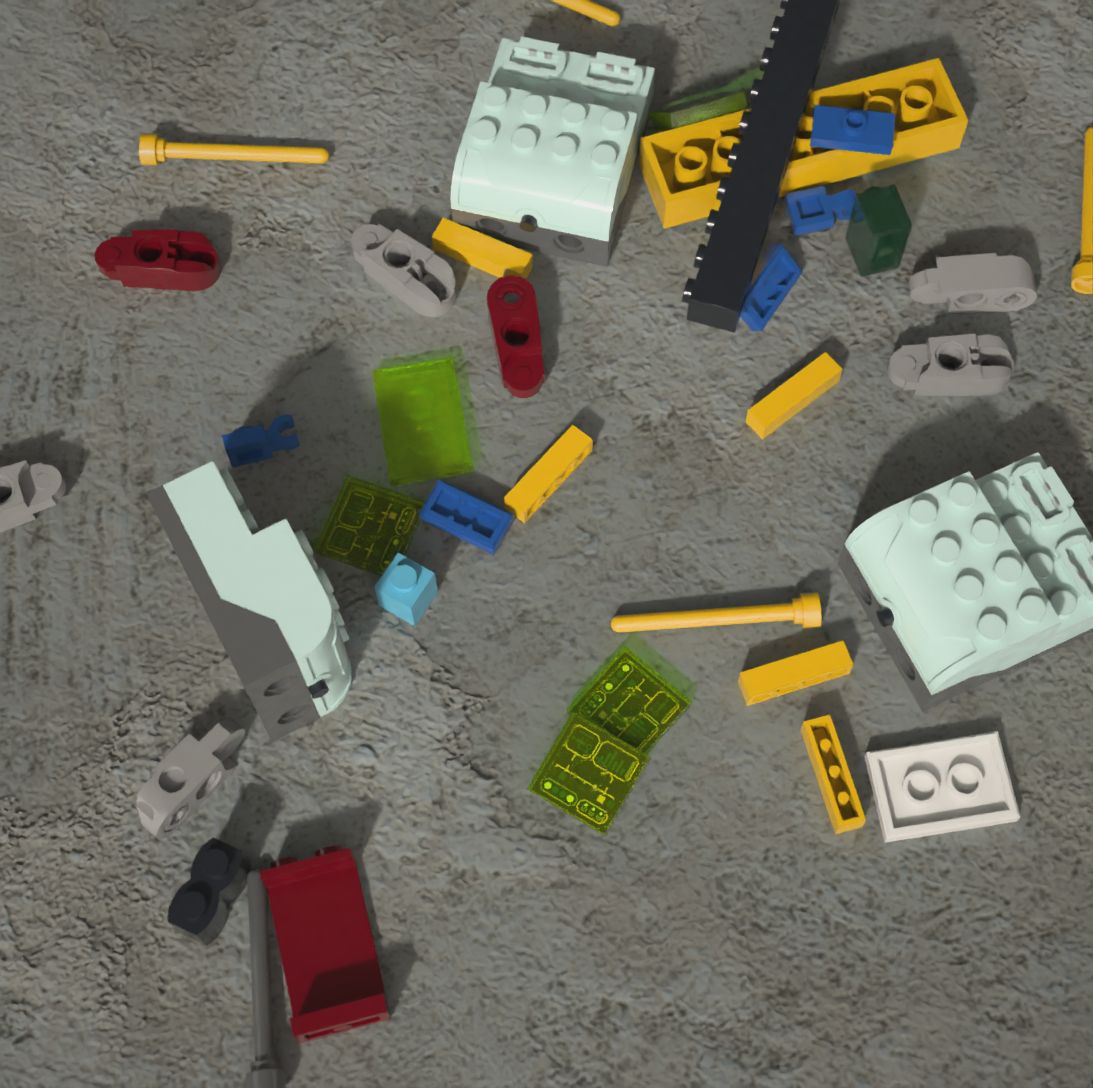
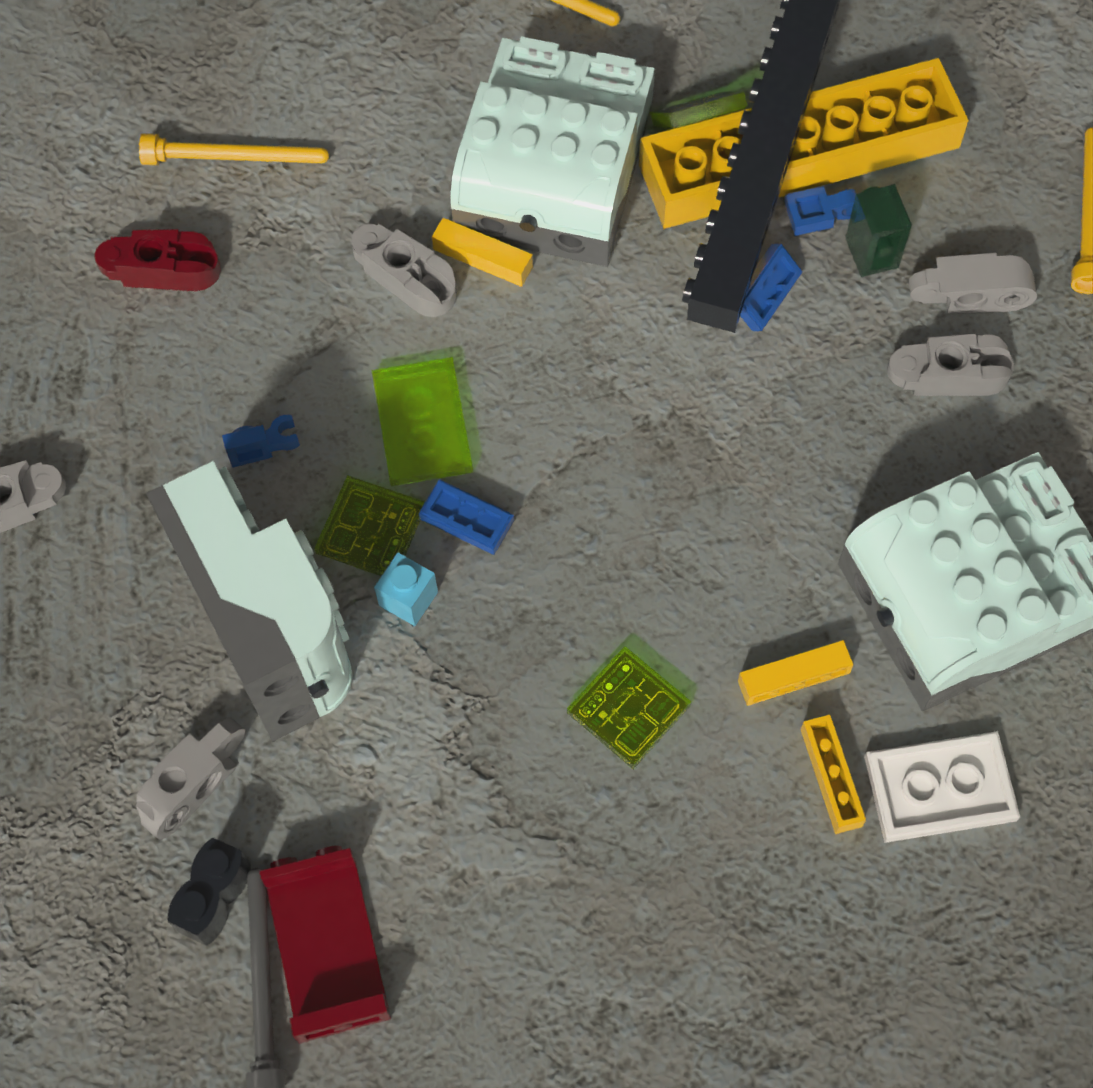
dark red piece [487,275,545,398] -> none
yellow piece [504,425,593,524] -> none
clear neon green tile [527,712,651,836] -> none
yellow piece [611,592,821,632] -> none
yellow piece [745,352,843,440] -> none
blue plate [810,105,895,155] -> none

